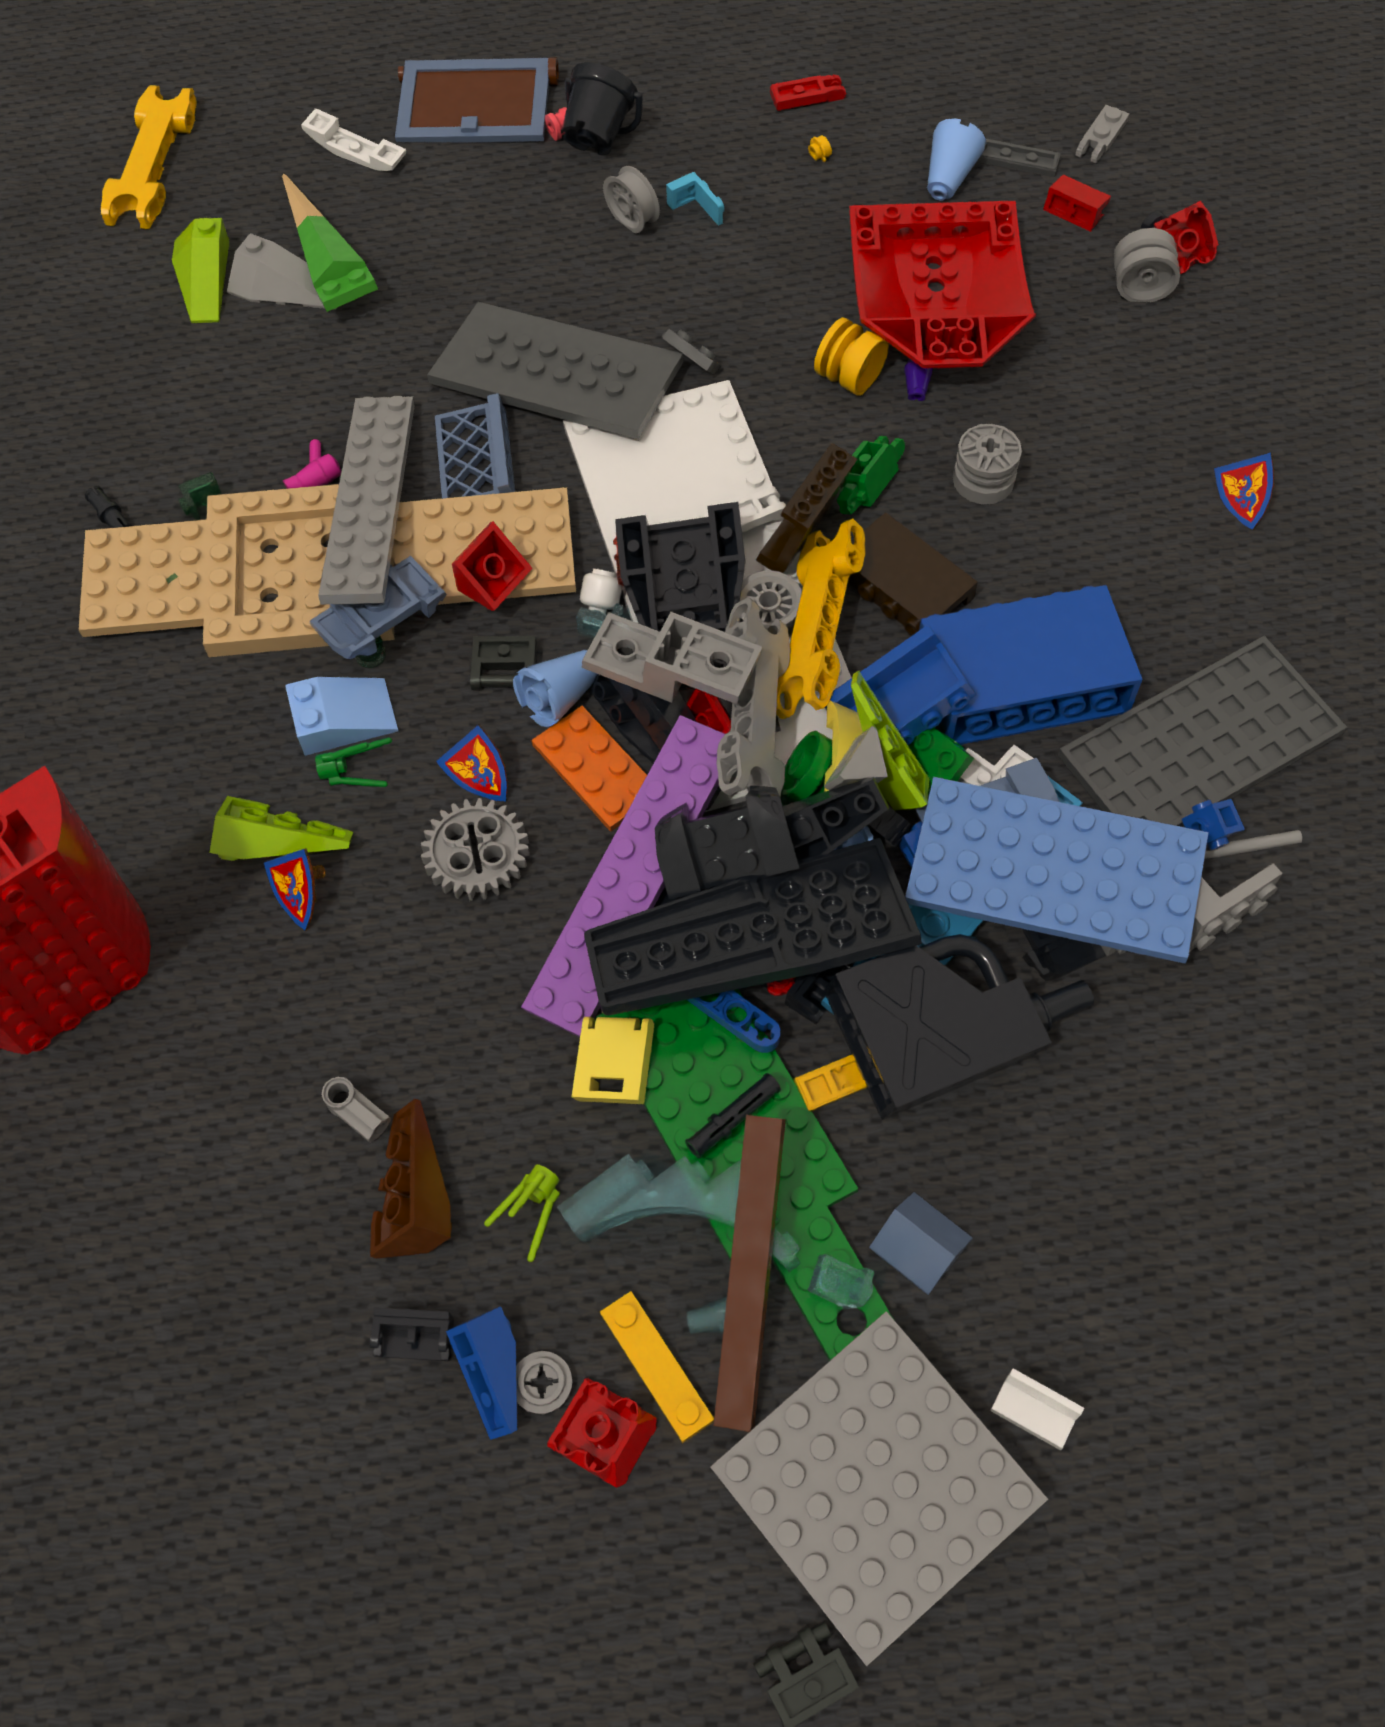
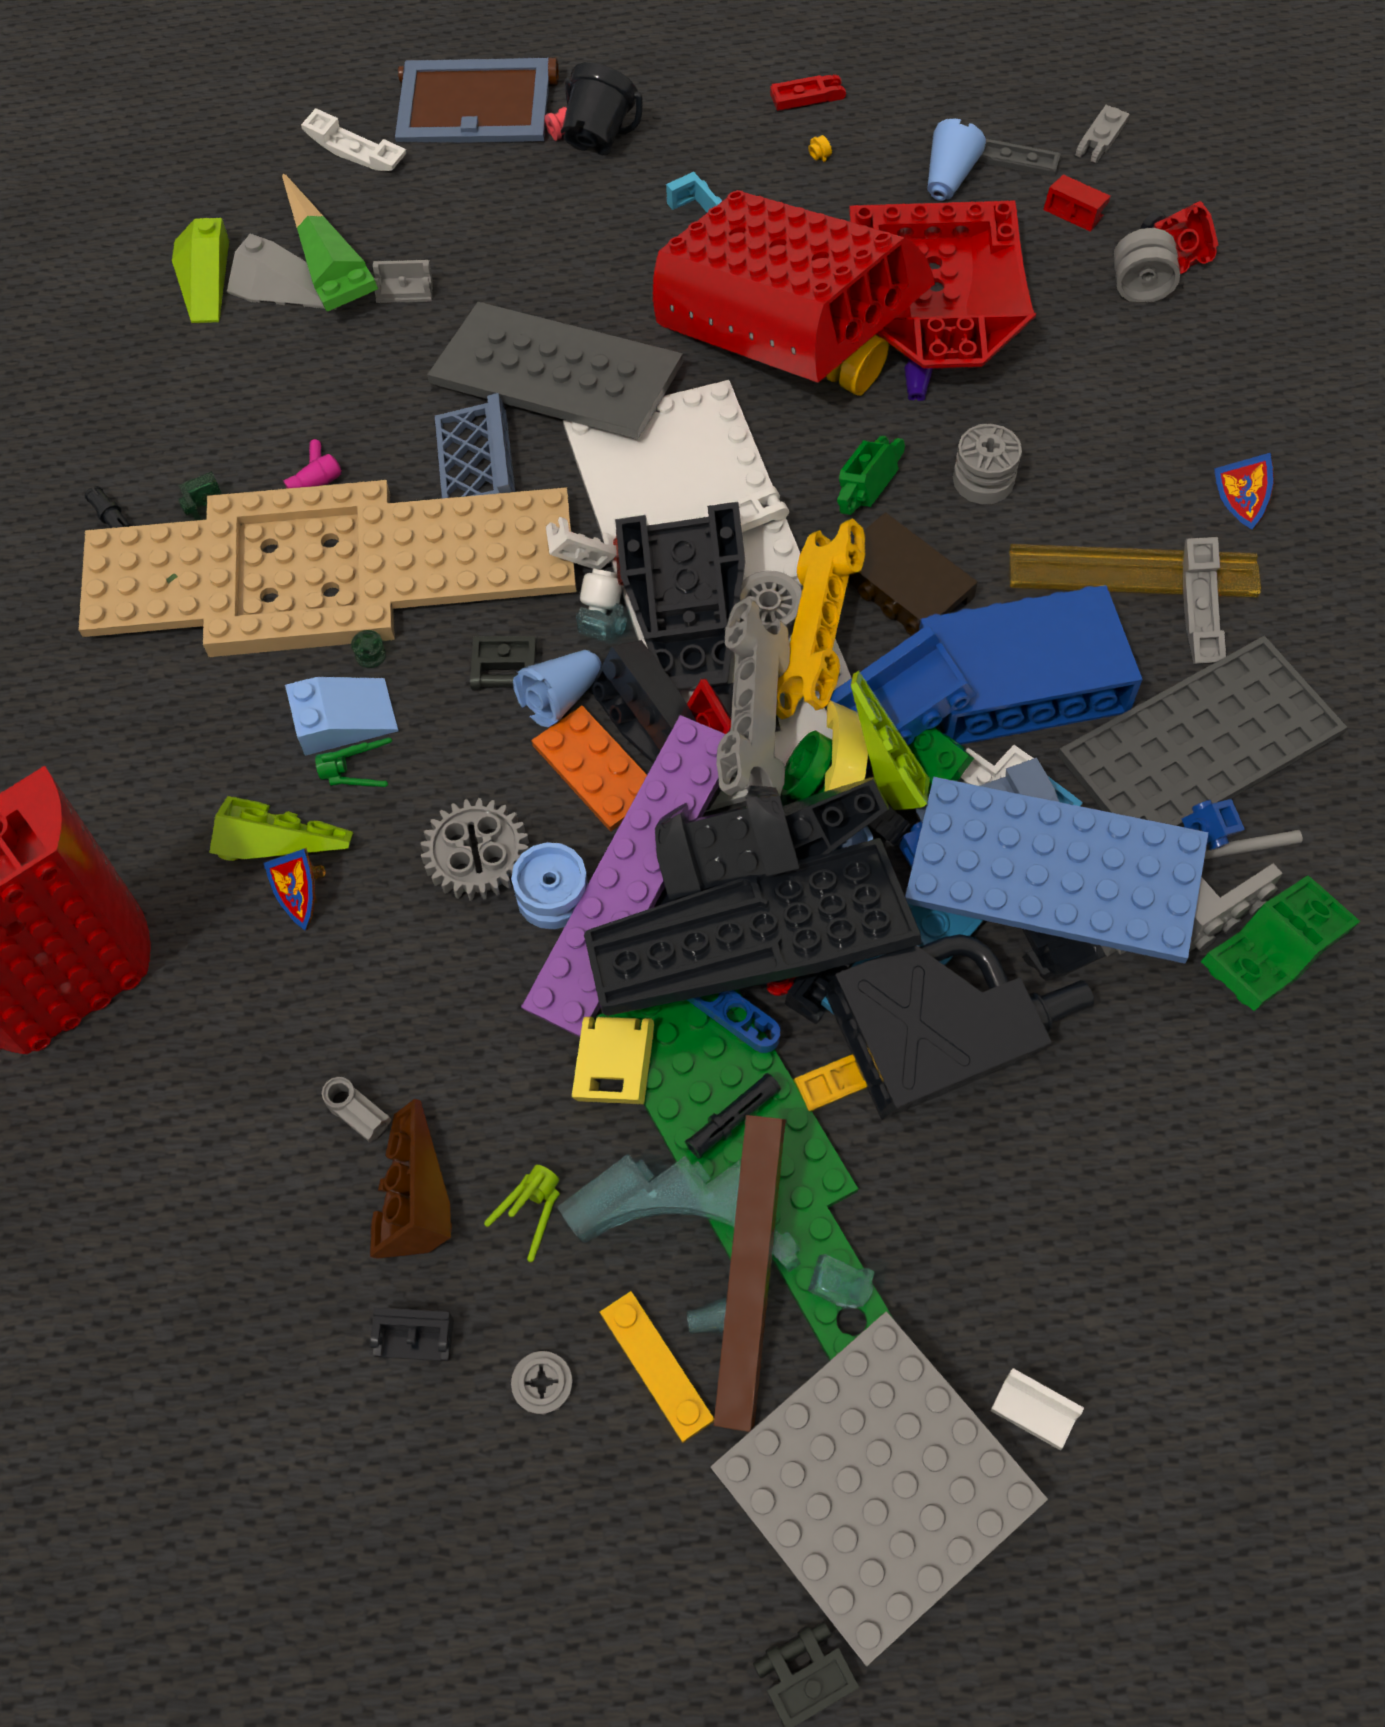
yellow piece [101,85,197,229] -> none
sand blue piece [310,556,447,659] -> none
light grey plate [318,396,415,605] -> none
shield [436,724,508,802] -> none
blue slope [446,1306,517,1440] -> none
red slope [452,521,533,611] -> none
red slope [547,1378,657,1488] -> none
light grey bracket [582,612,763,704] -> none
light grey wheel [603,166,660,233] -> none
dark grey hinge [662,329,721,374] -> none
dark brown panel [756,443,857,573] -> none
light grey slope [824,726,888,790] -> none
sand blue slope [869,1192,973,1295] -> none
none -> light grey hinge [373,260,433,303]
none -> light blue wheel [511,842,588,929]
none -> white hinge [546,517,617,570]
none -> red slope [653,190,935,383]
none -> clear yellow plate [1009,544,1261,597]
none -> light grey slope [1183,537,1226,664]
none -> green bracket [1201,875,1360,1011]

